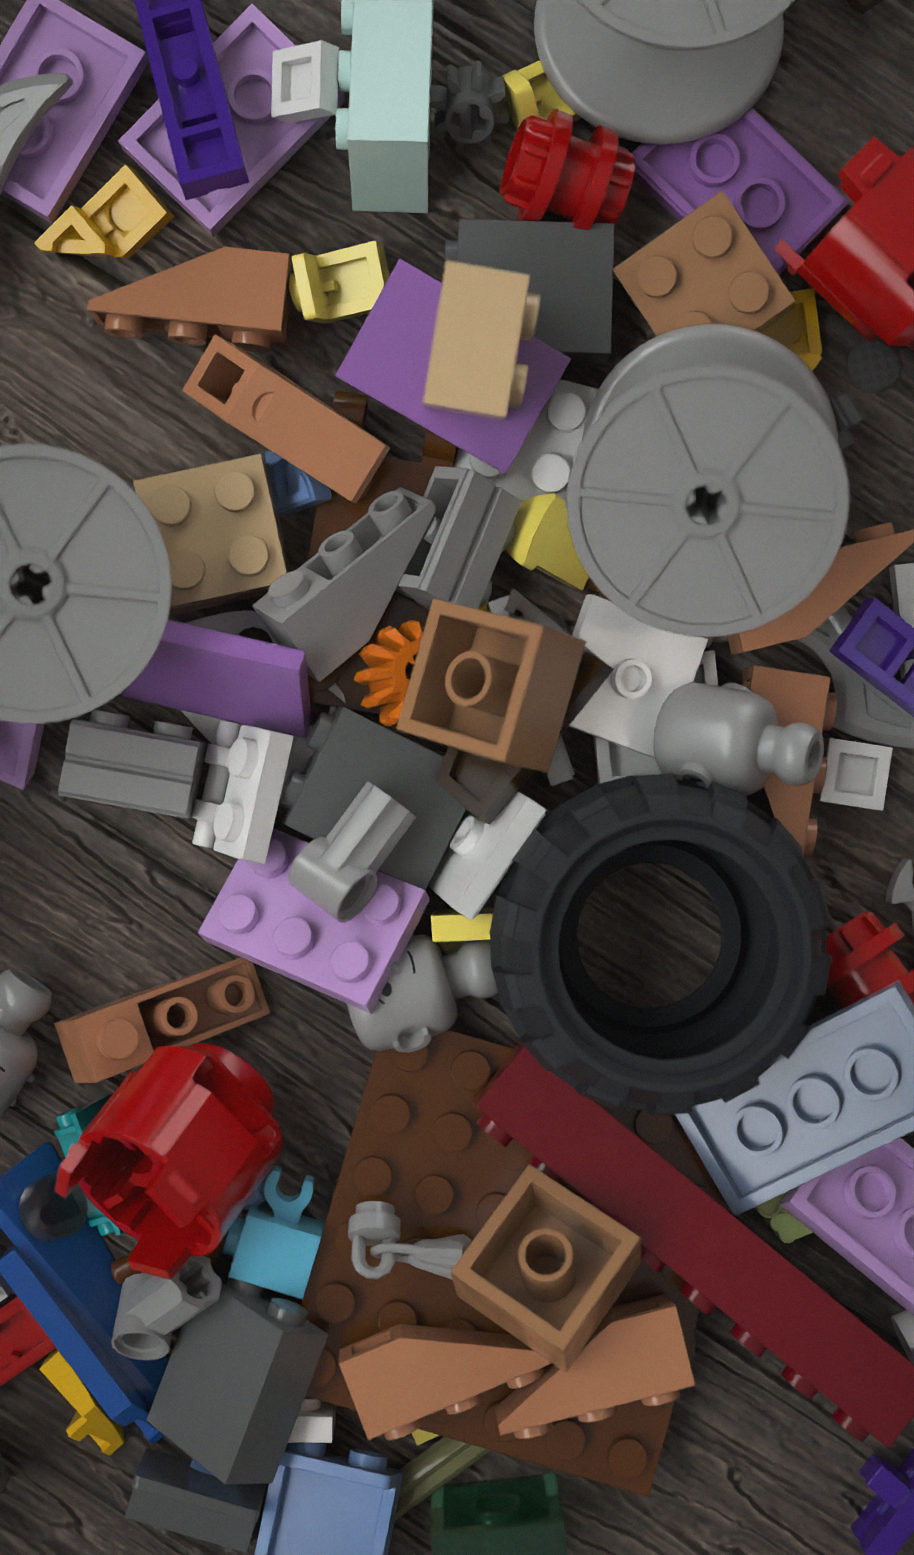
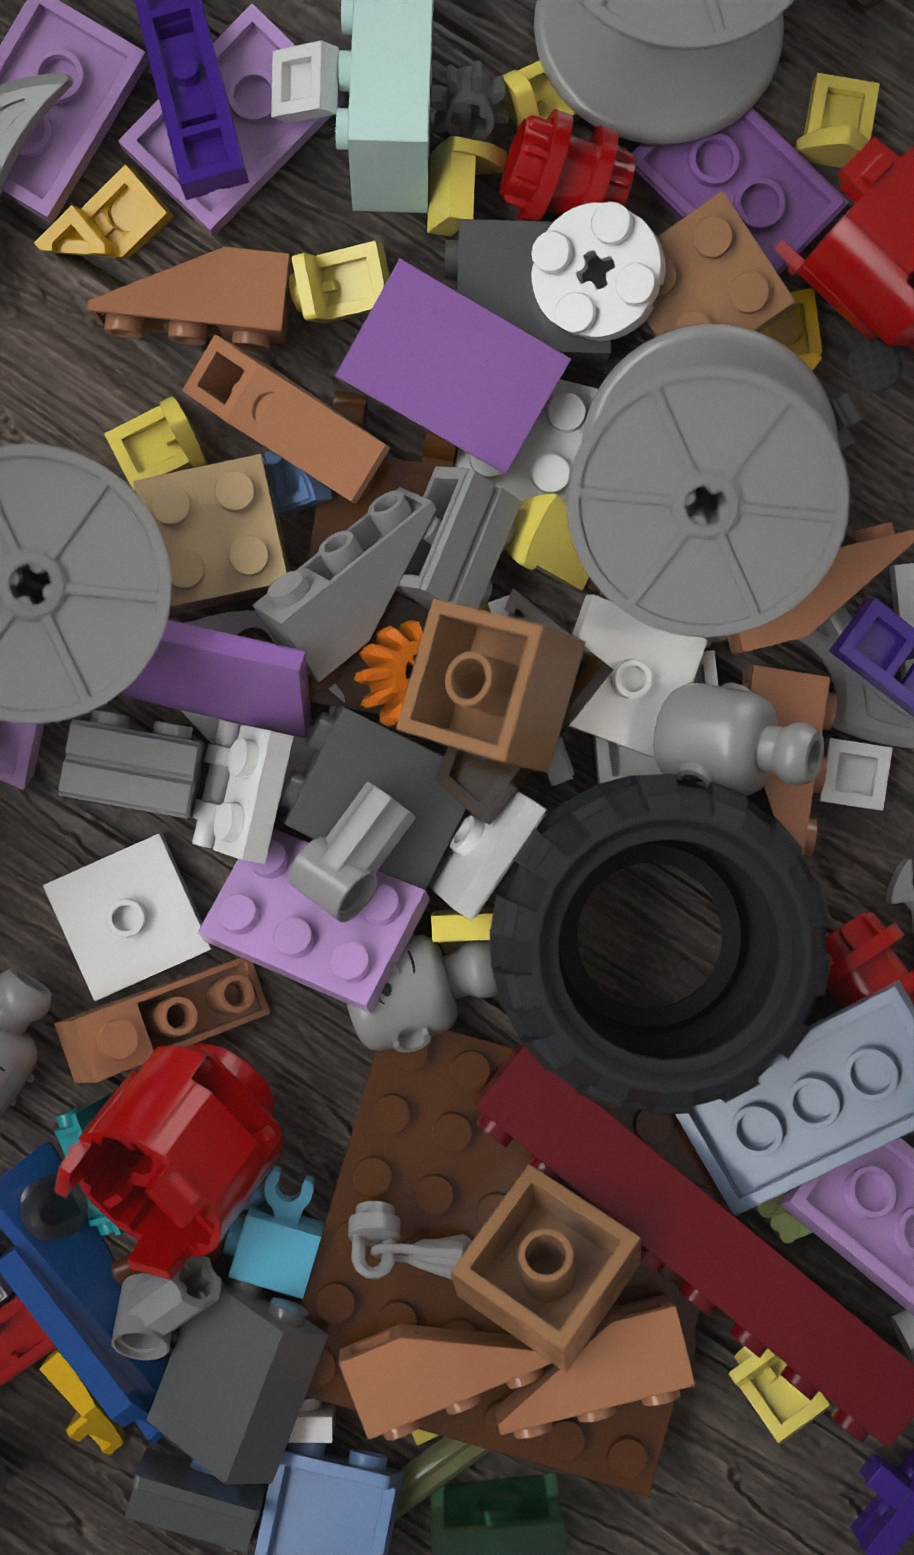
tan brick [423,260,540,421] -> none
none -> white plate [43,833,214,1001]
none -> light yellow tile [104,396,207,492]
none -> light yellow tile [427,136,507,236]
none -> white plate [531,202,666,341]
none -> light yellow bracket [728,1347,832,1444]
none -> light yellow tile [795,73,880,168]

